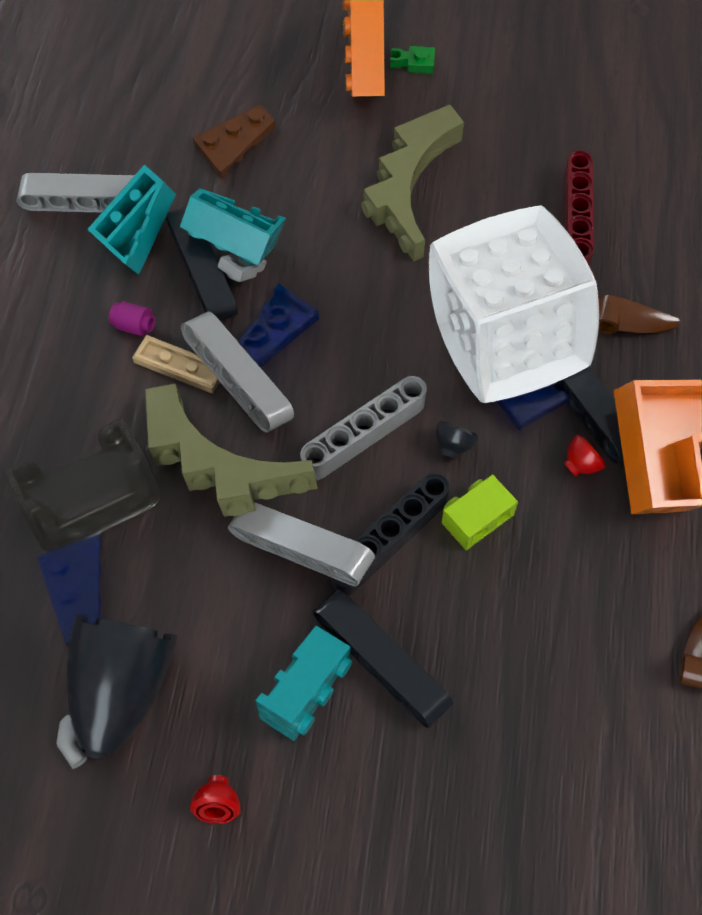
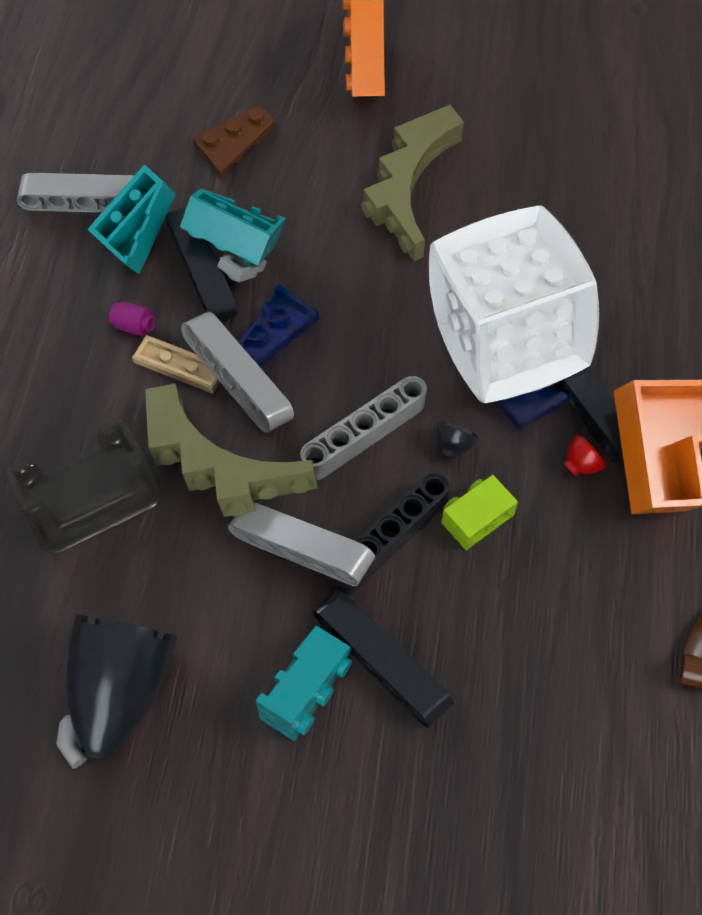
clear blue wing [37,534,102,648] -> none
red brick [190,775,241,824] -> none
green plate [390,46,435,74] -> none
dark red beam [564,150,594,266] -> none
reddish brown piece [598,295,680,334] -> none

